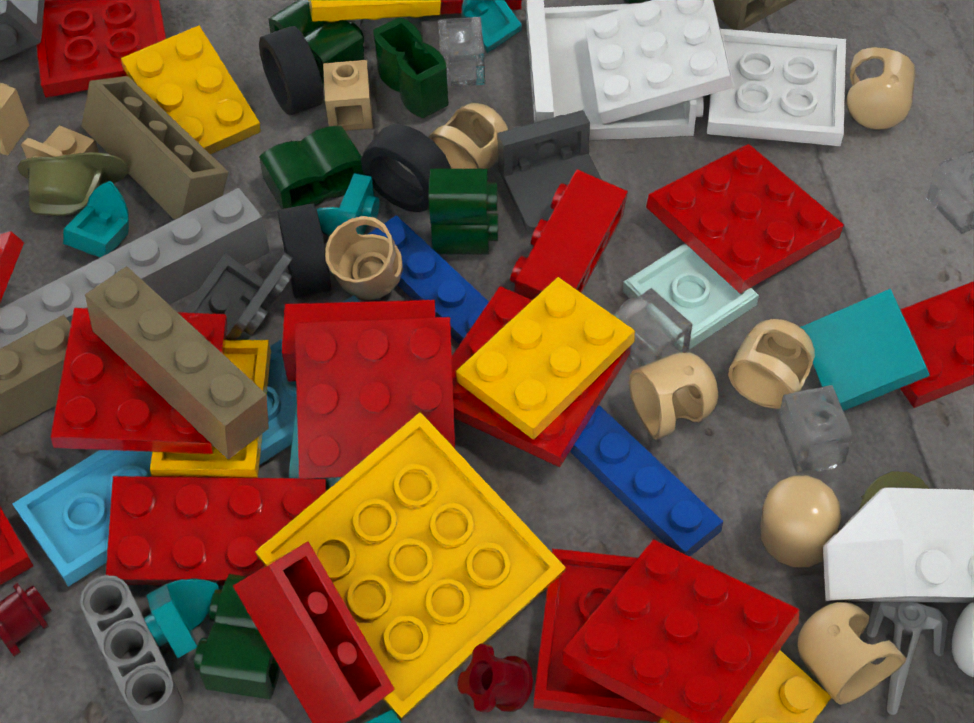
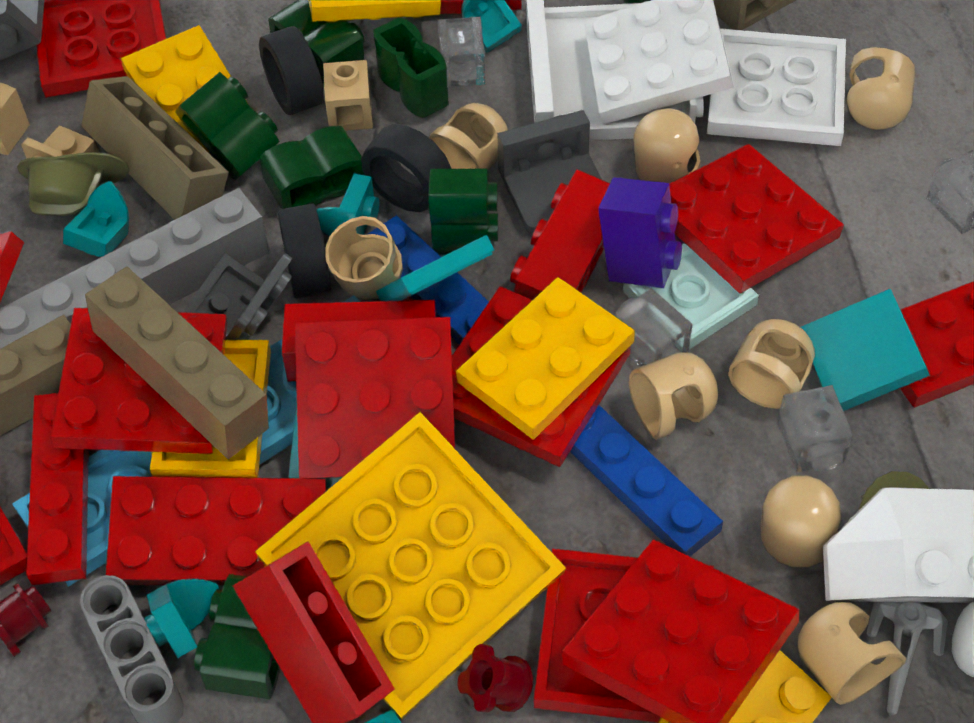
none -> red plate [26,393,89,585]
none -> dark green brick [175,72,280,180]
none -> teal tile [376,235,494,301]
none -> dark purple brick [598,177,682,288]
none -> tan helmet [633,108,700,184]

